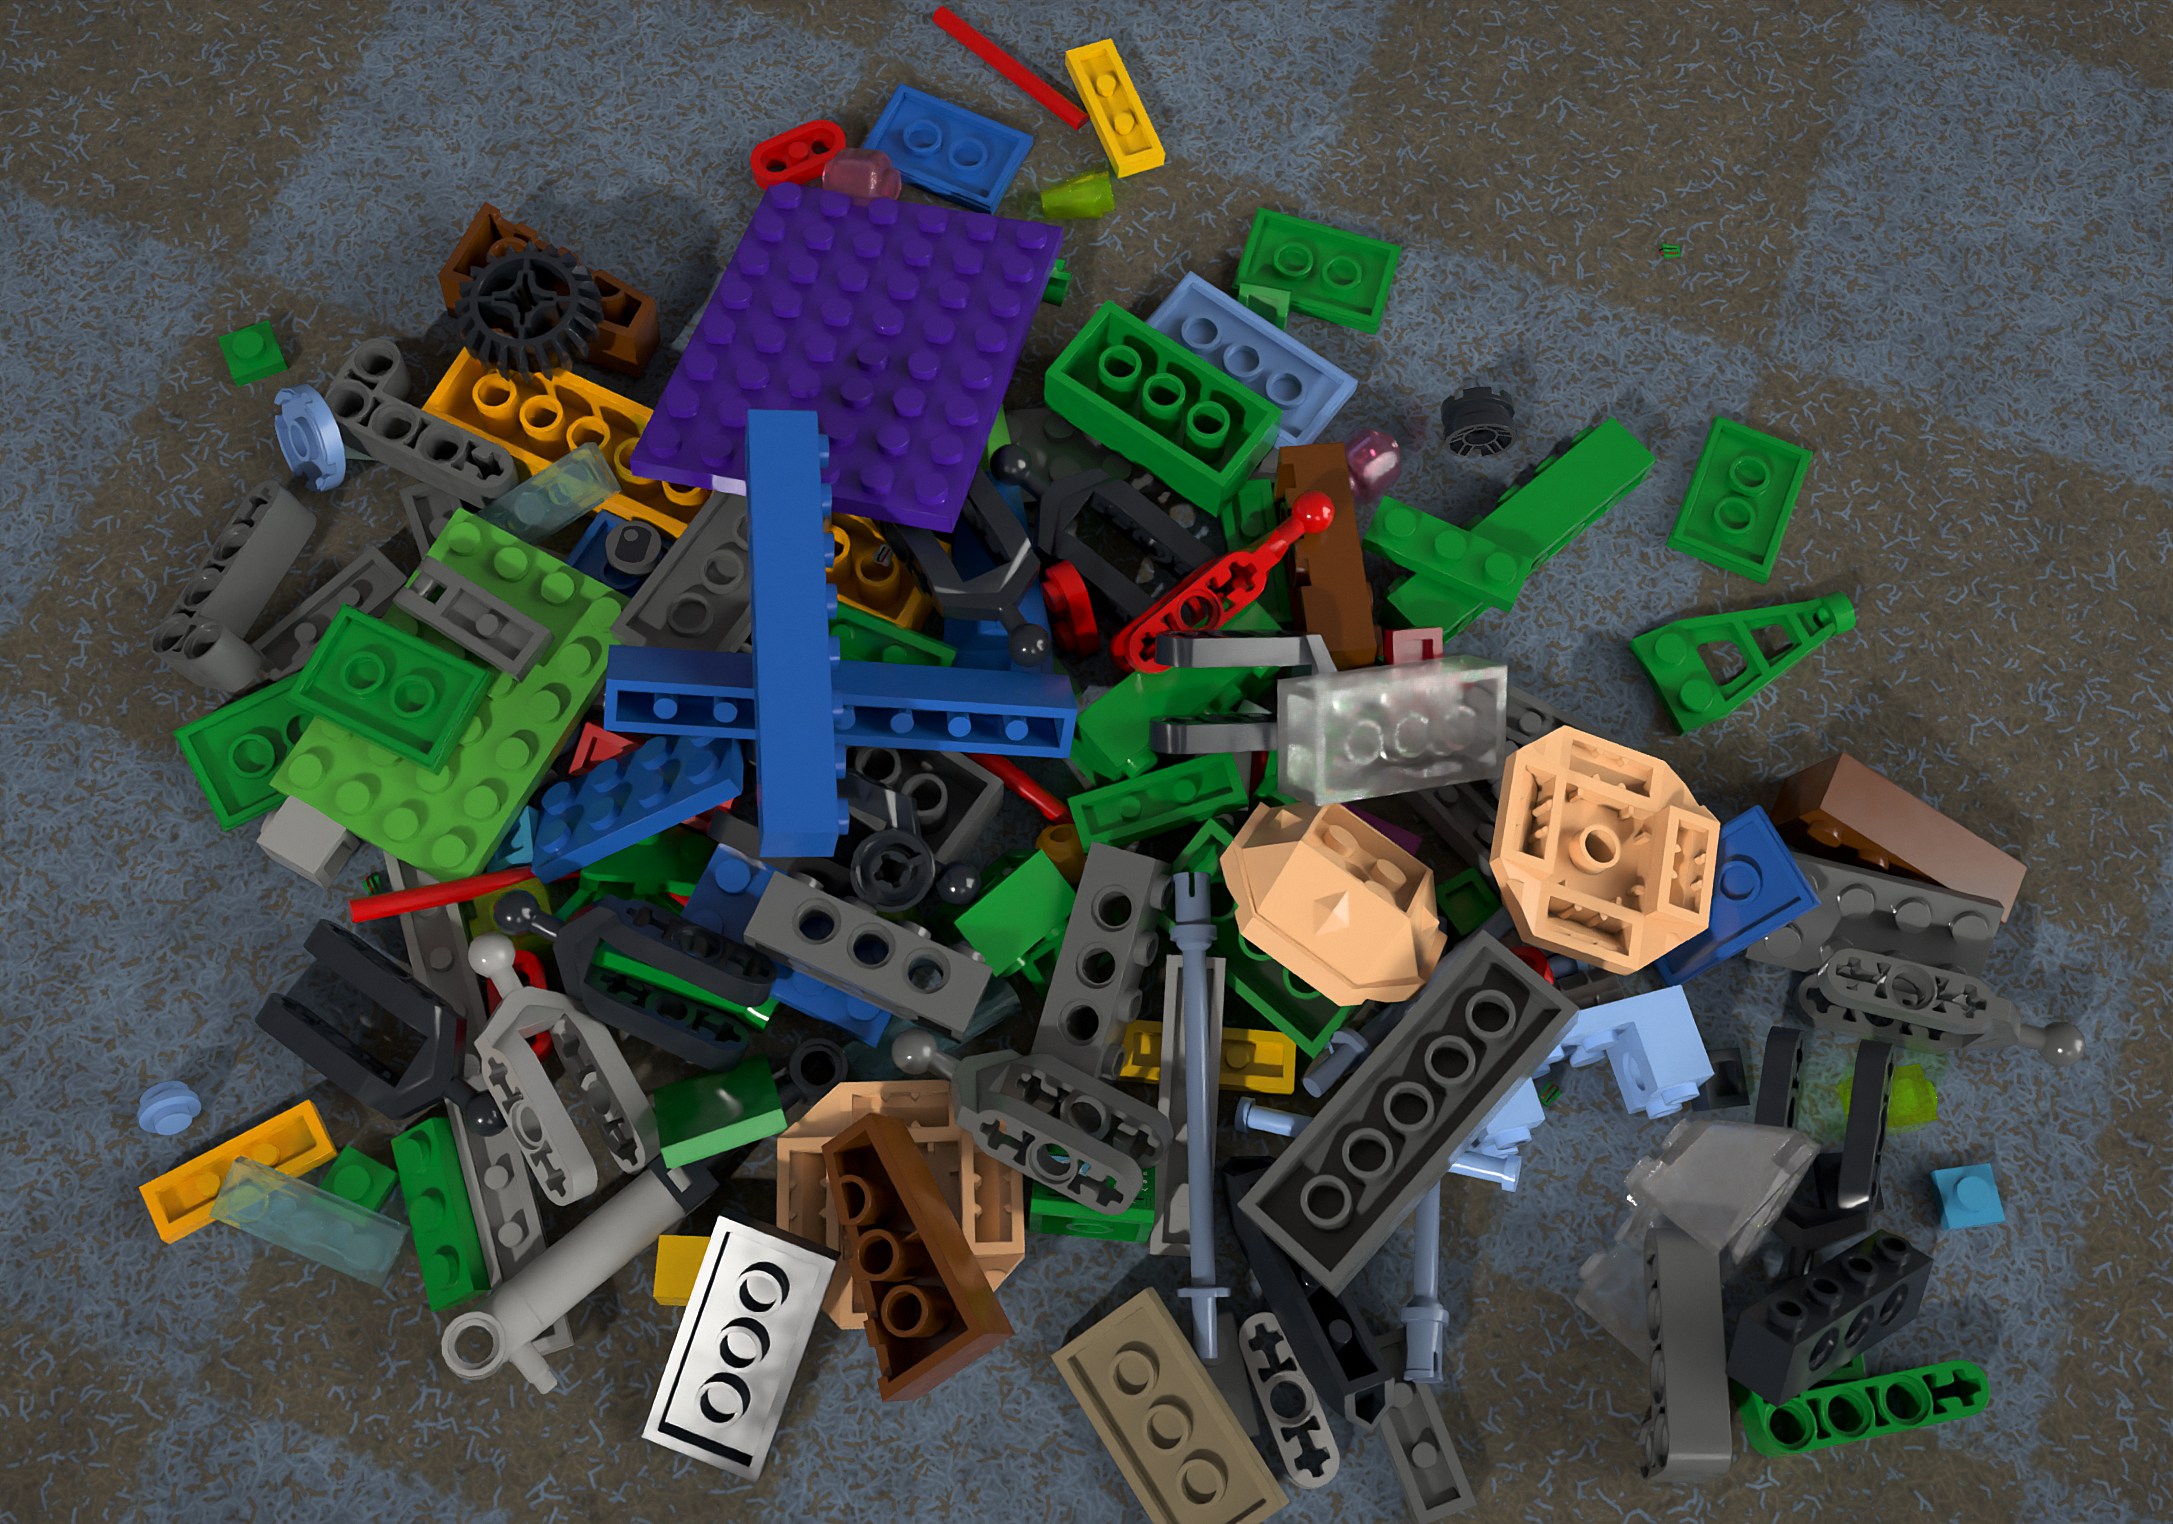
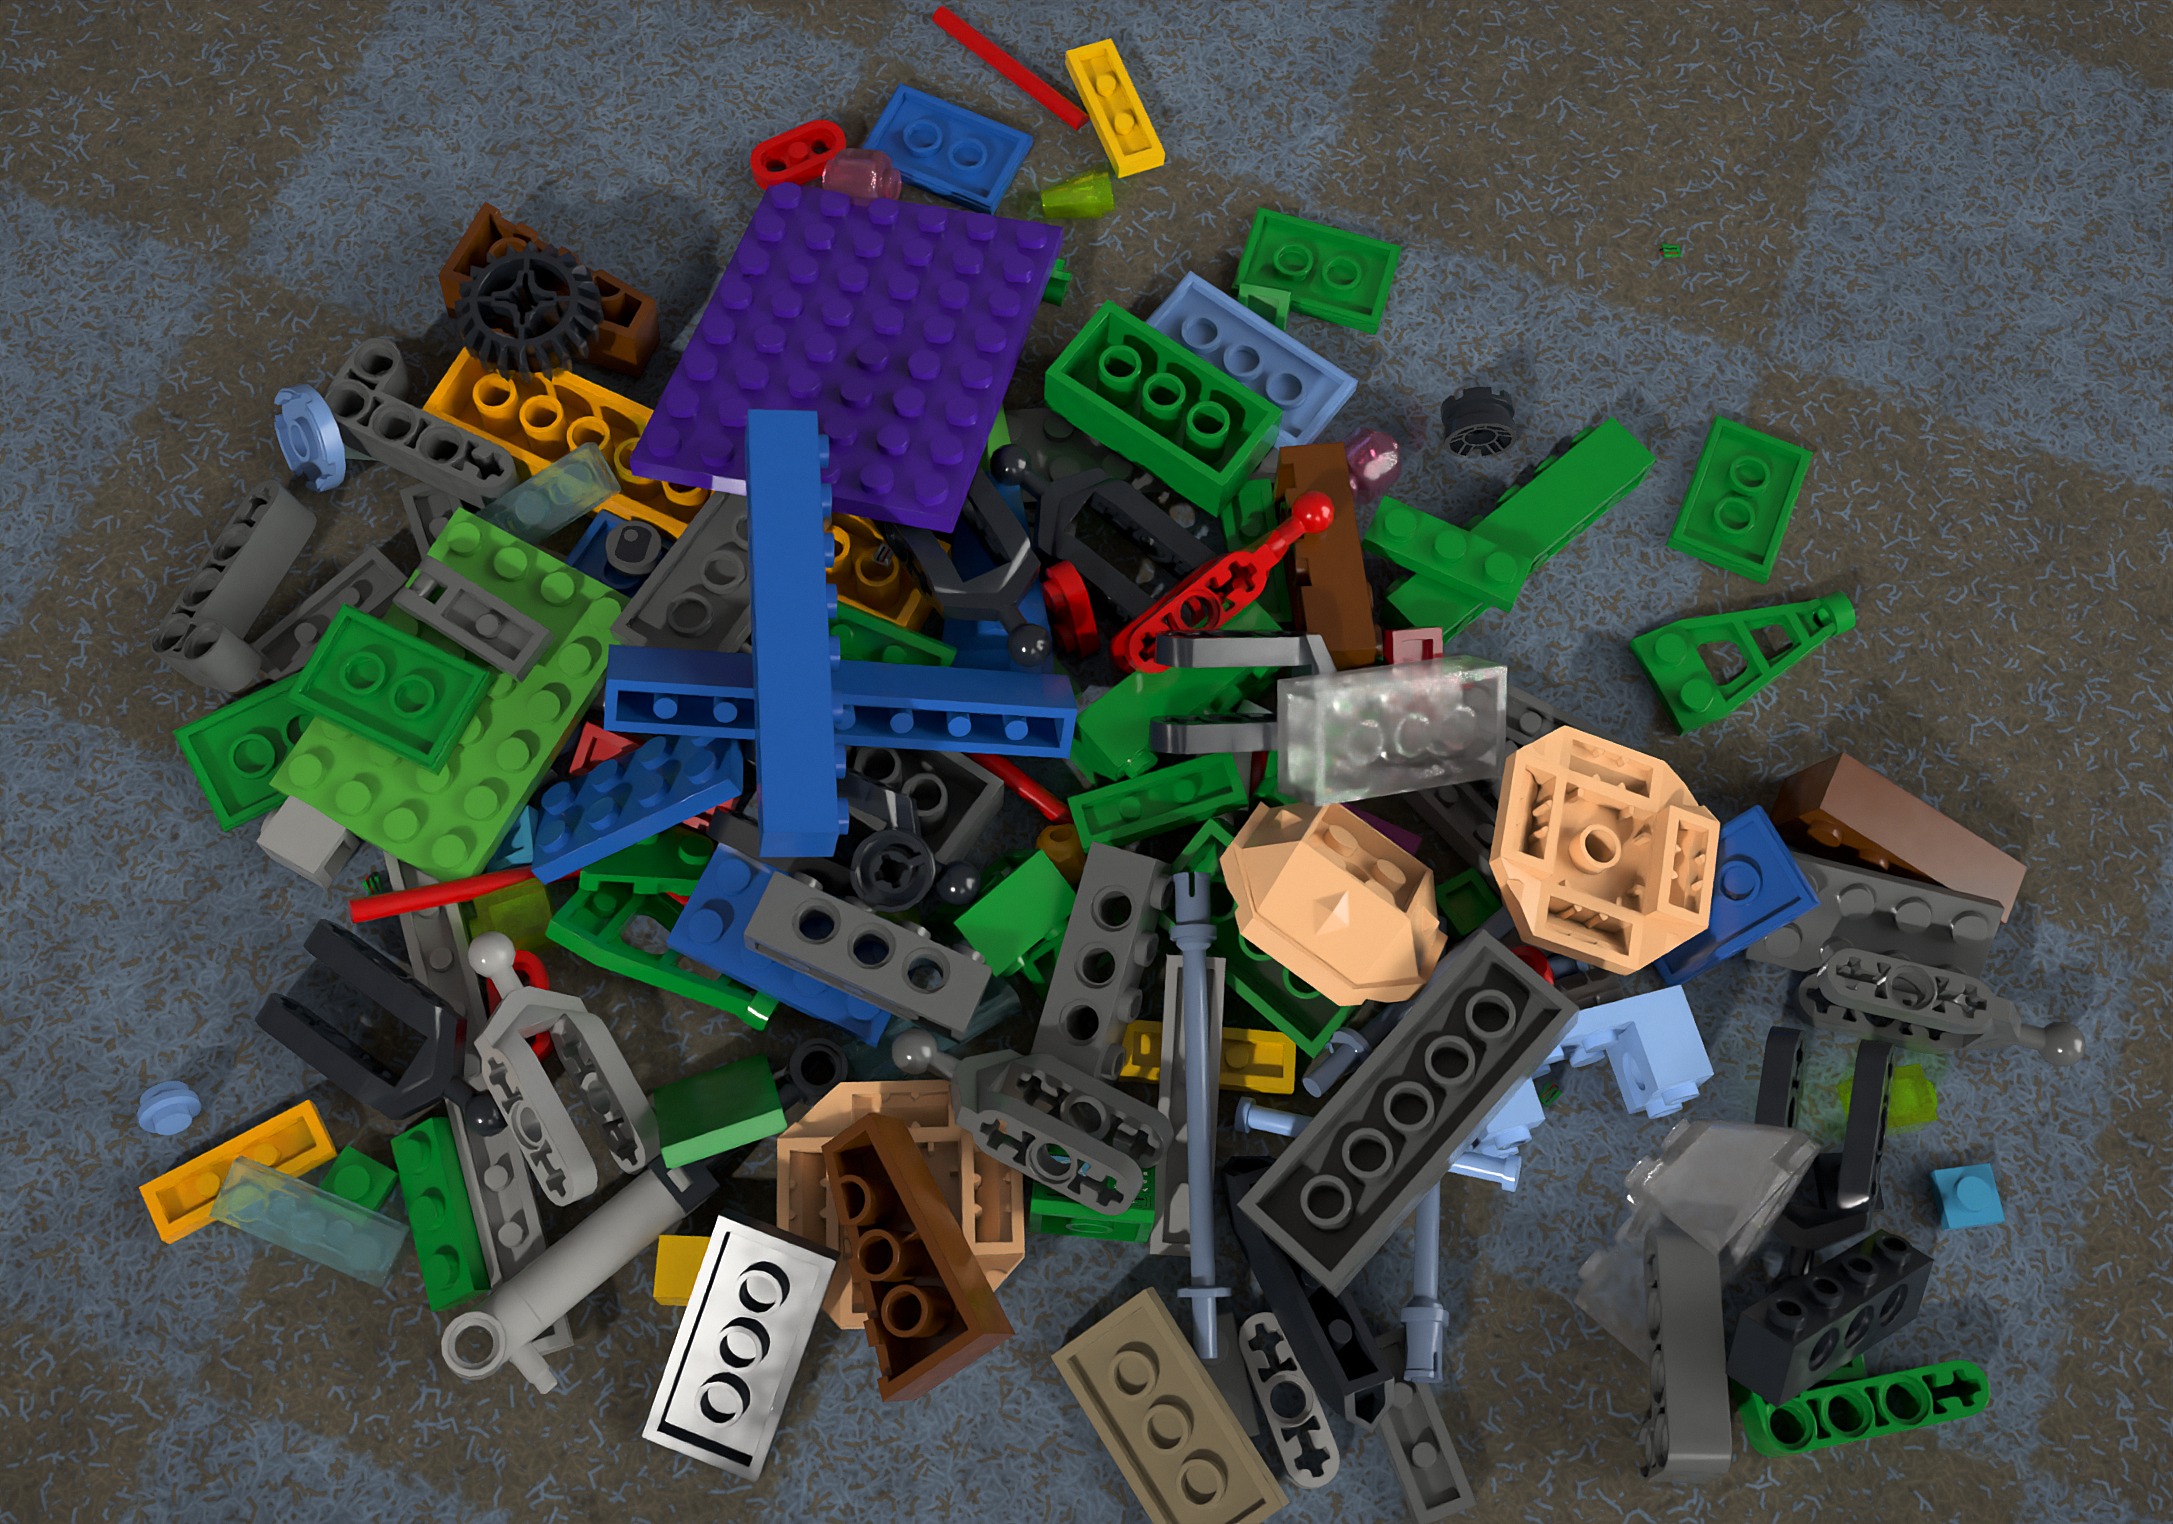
green plate [218,320,288,387] -> none
black piece [493,889,778,1072] -> none
black plate [1691,1048,1750,1112] -> none

